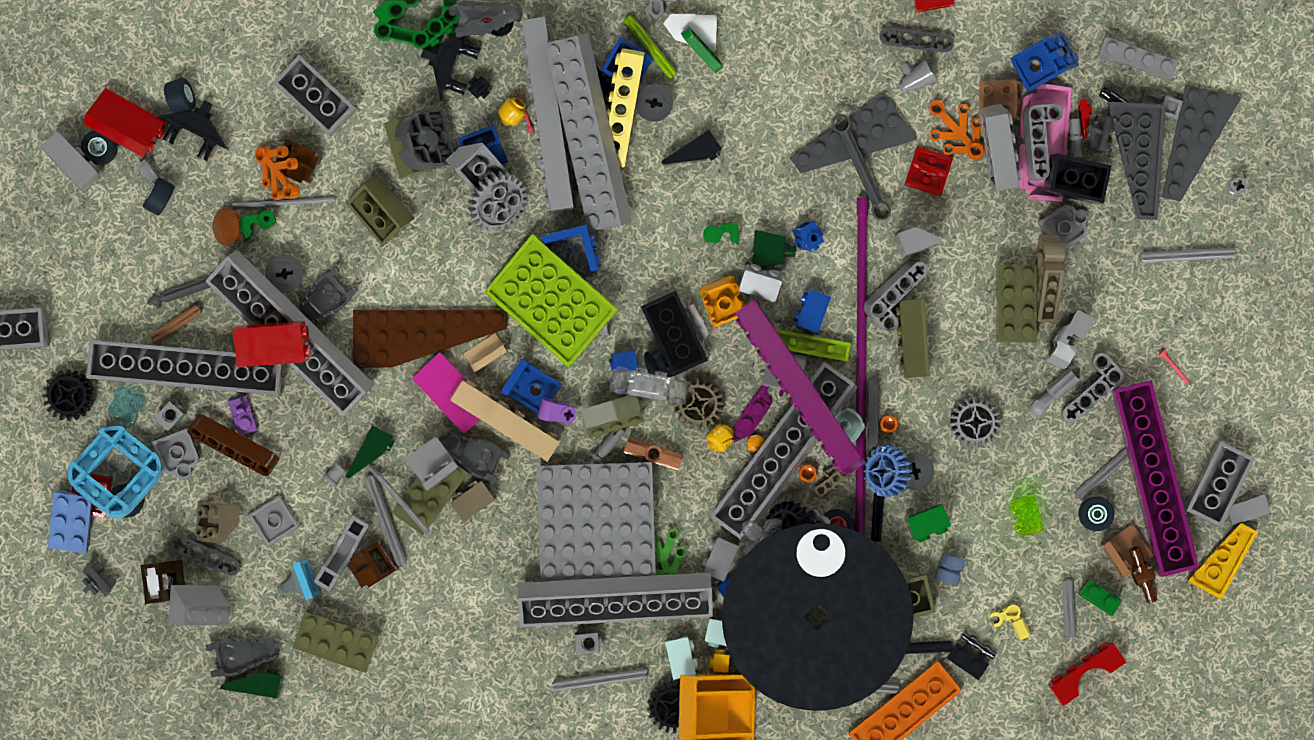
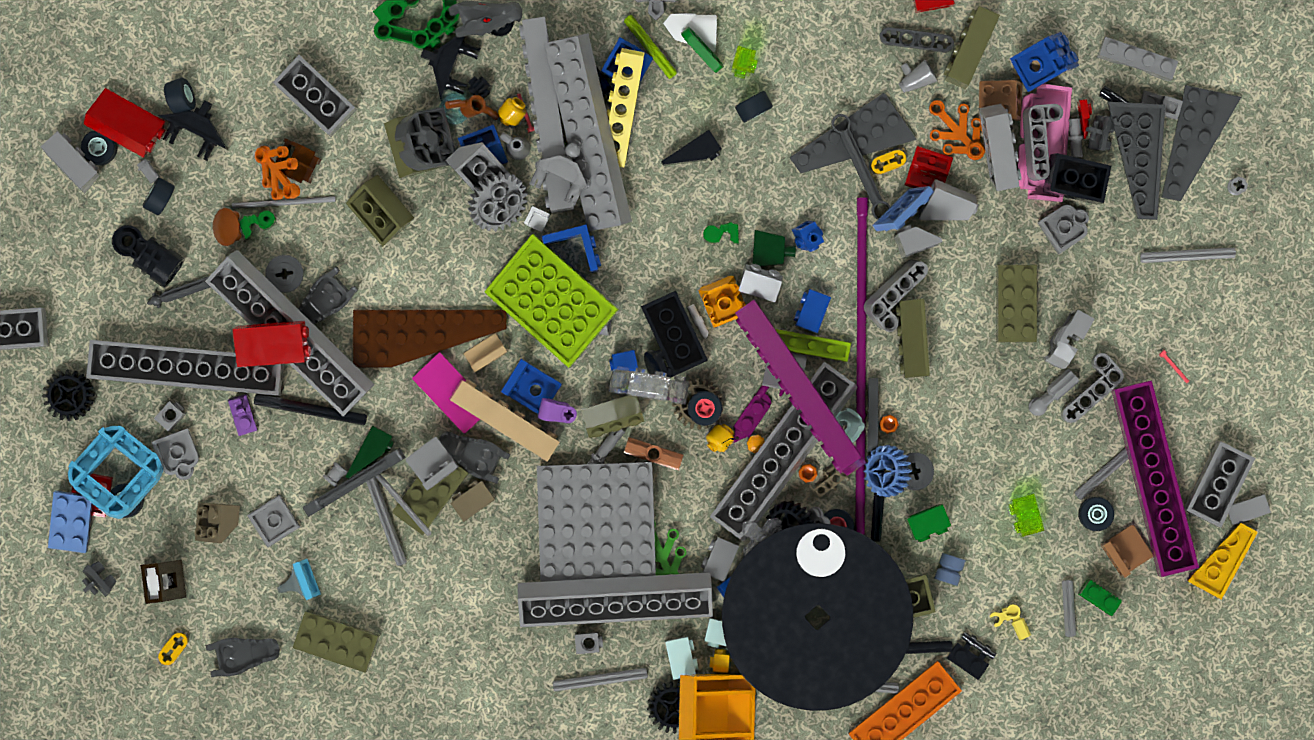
clear light blue plate [107,388,143,427] -> none
medium nougat axle [151,305,202,343] -> none
light grey slope [169,585,229,626] -> none
dark grey beam [170,535,241,576] -> none
reddish brown beam [187,414,279,476] -> none
dark green slope [220,669,283,698] -> none
light grey arch [314,515,371,592] -> none
reddish brown piece [347,539,399,588] -> none
dark grey piece [635,84,673,122] -> none
light grey gear [949,397,1001,448] -> none
dark tan brick [1035,235,1065,322] -> none
red arch [1049,642,1127,706] -> none
reddish brown pin [1129,546,1157,603] -> none
none -> black cylinder [112,225,185,288]
none -> yellow beam [158,633,188,665]
none -> black axle [254,394,367,426]
none -> dark grey piece [302,448,406,517]
none -> clear light blue gear [440,94,467,125]
none -> dark orange piece [445,95,499,120]
none -> light grey piece [500,132,531,160]
none -> white panel [524,206,550,233]
none -> light grey connector [529,143,587,205]
none -> black wheel [688,391,722,426]
none -> clear neon green brick [731,46,758,79]
none -> black wheel [735,91,773,123]
none -> yellow beam [871,150,906,175]
none -> medium blue plate [872,186,934,231]
none -> light grey slope [918,179,979,220]
none -> olive brick [943,6,1000,89]

